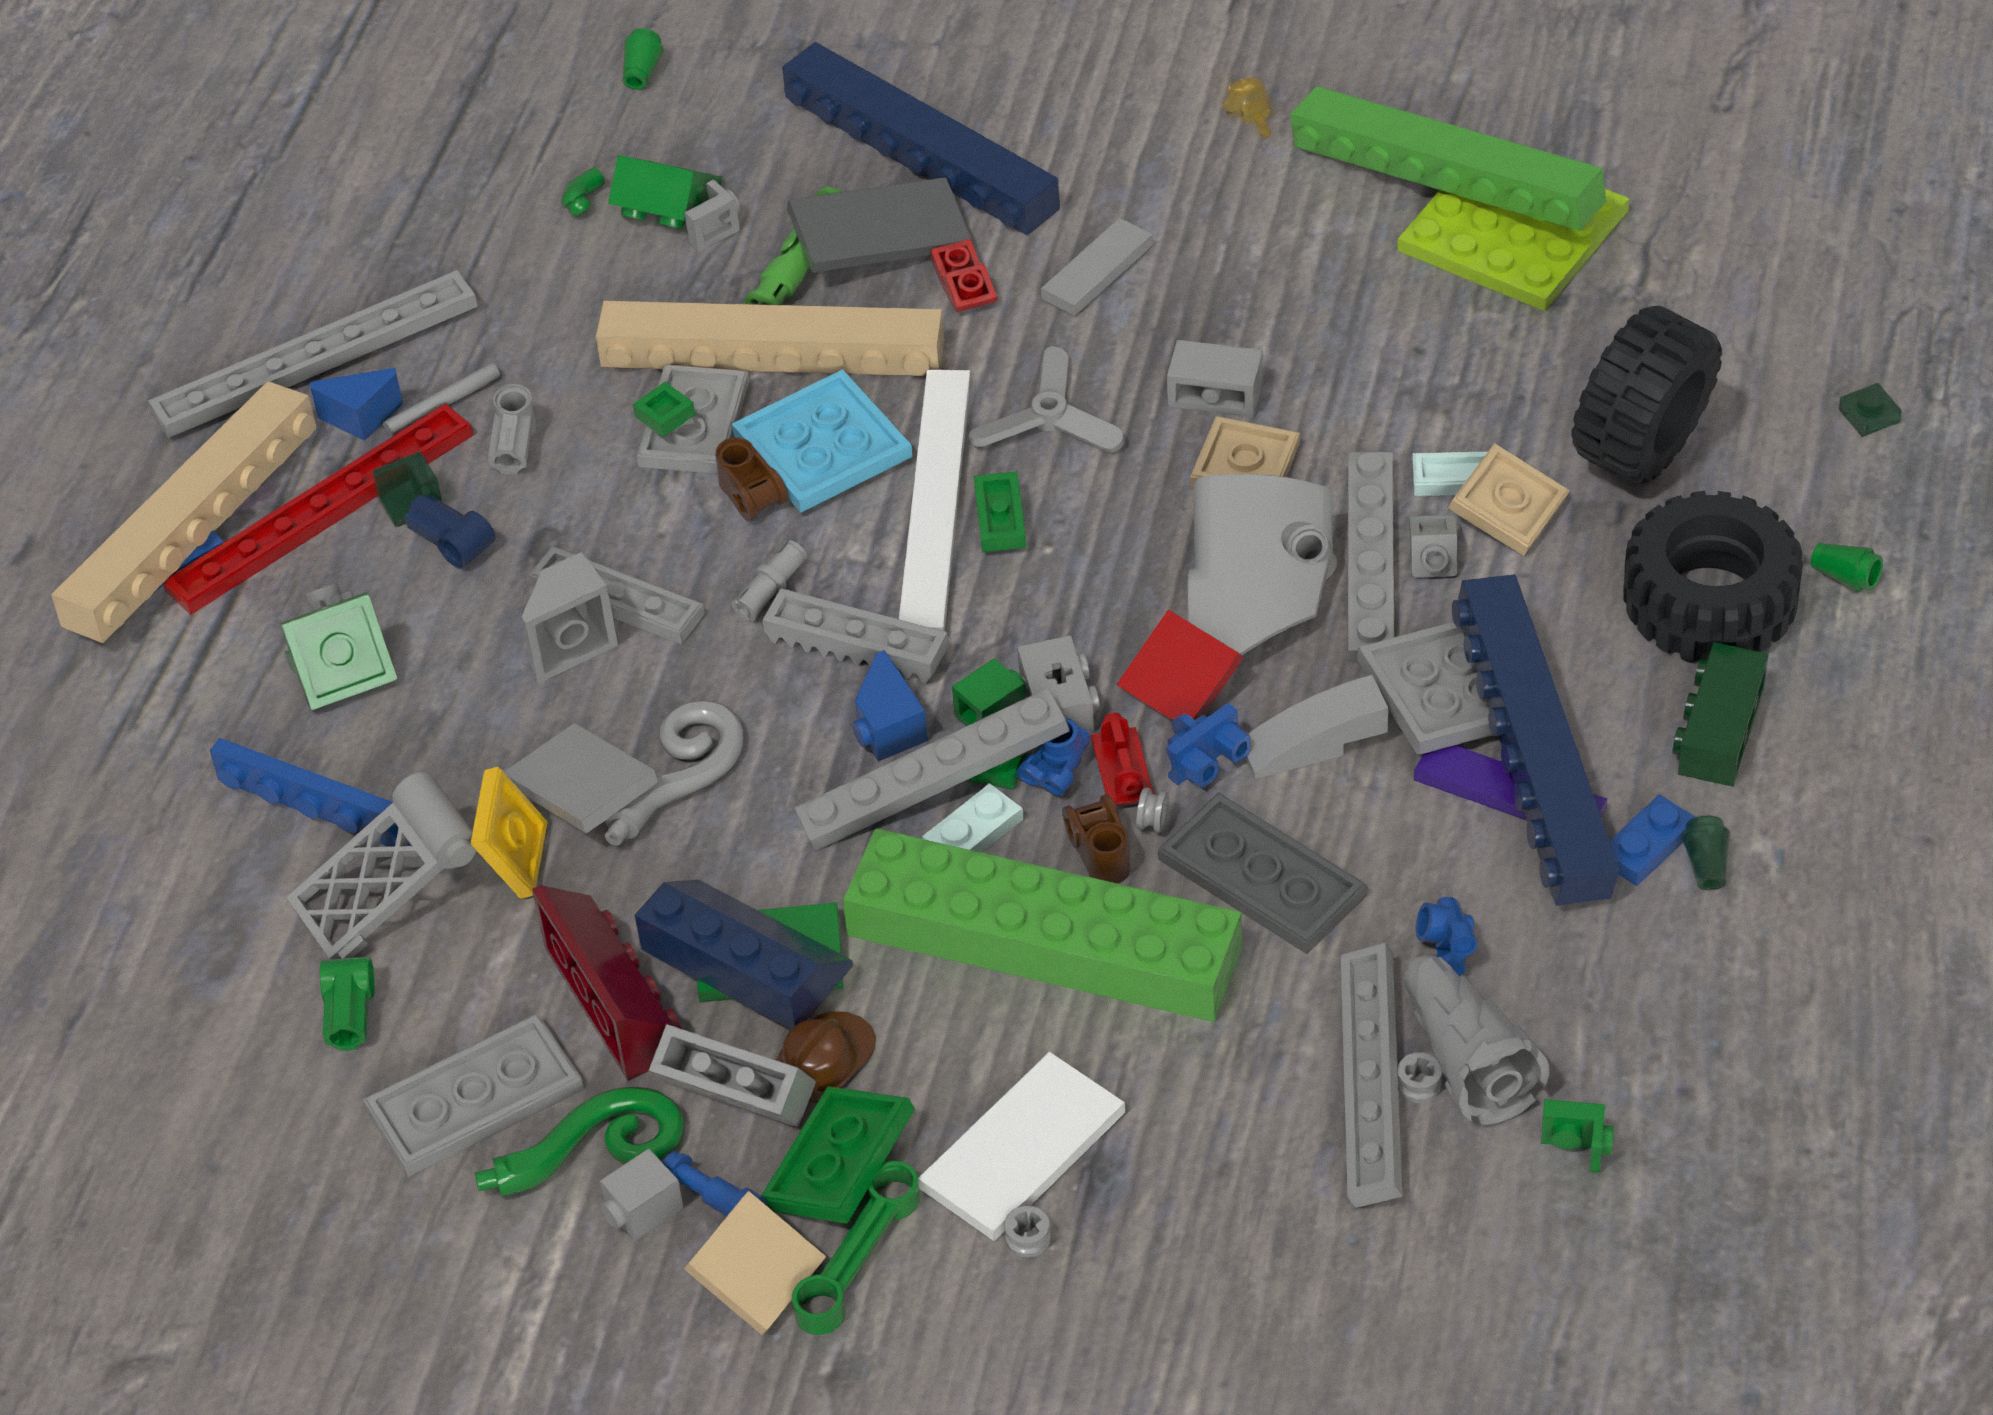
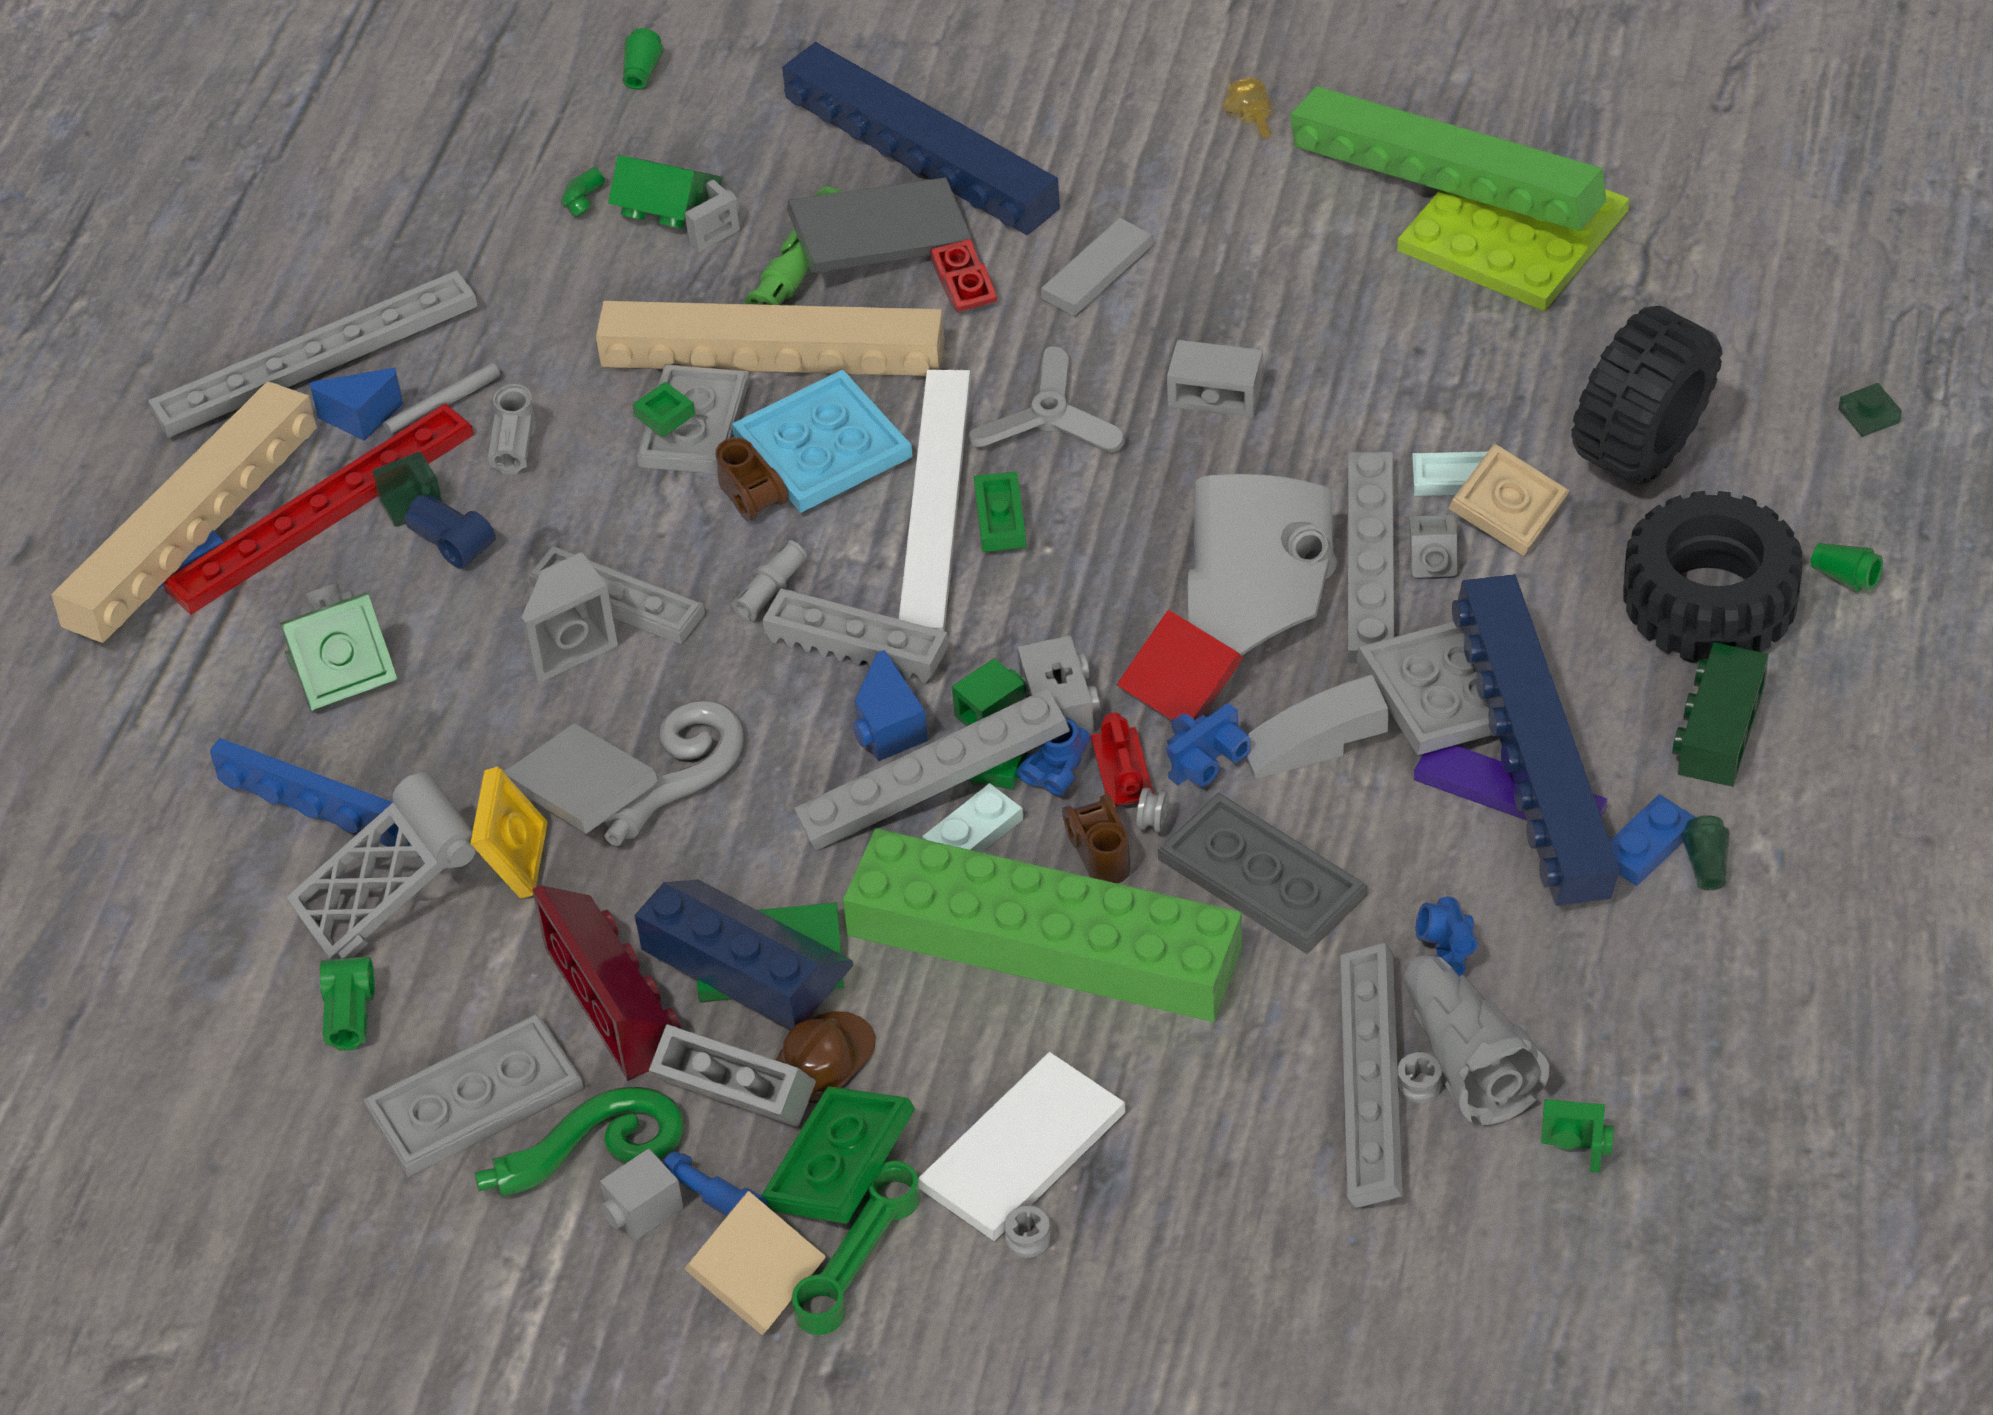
tan tile [1190,416,1300,488] -> none

